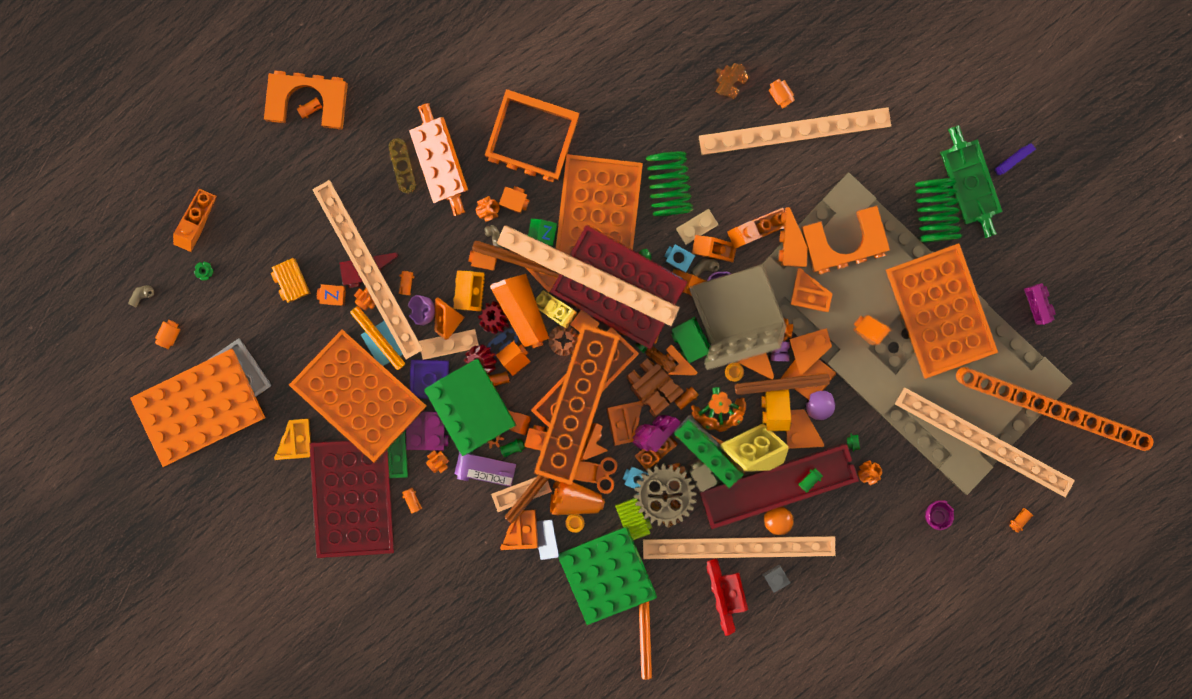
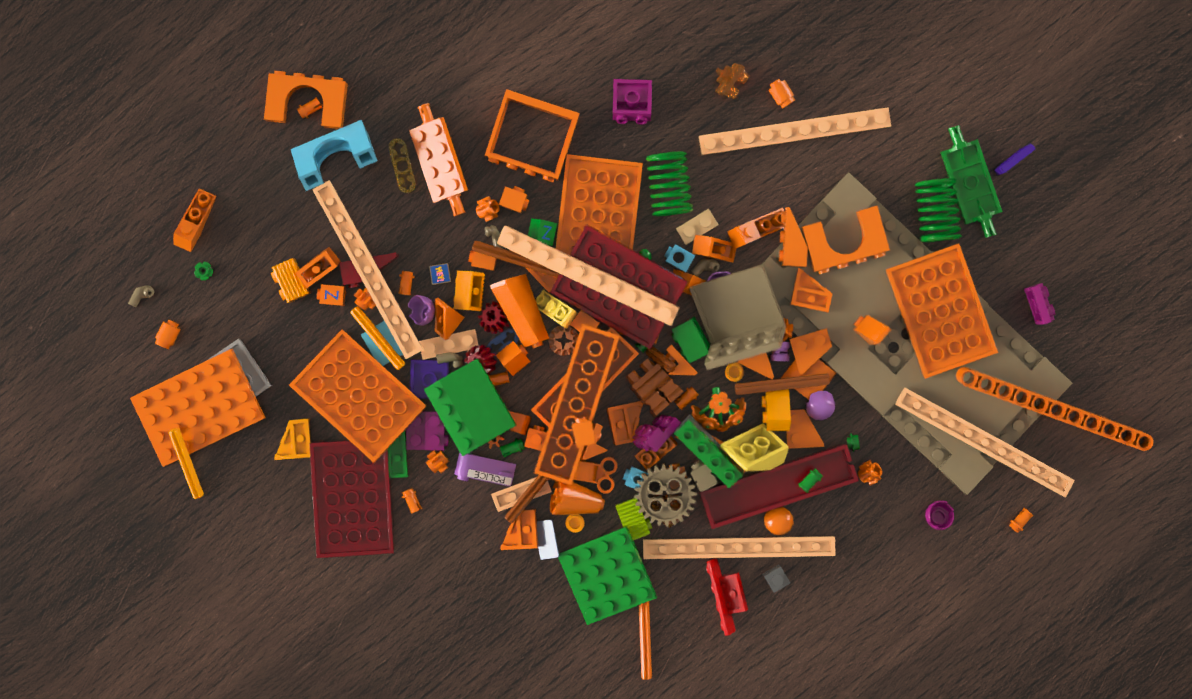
none -> light orange axle [169,428,204,499]
none -> medium azure arch [291,120,377,191]
none -> orange slope [295,247,341,288]
none -> tile [429,263,451,285]
none -> dark tan arm [436,352,463,368]
none -> orange brick [572,417,596,448]
none -> magenta plate [613,79,652,125]

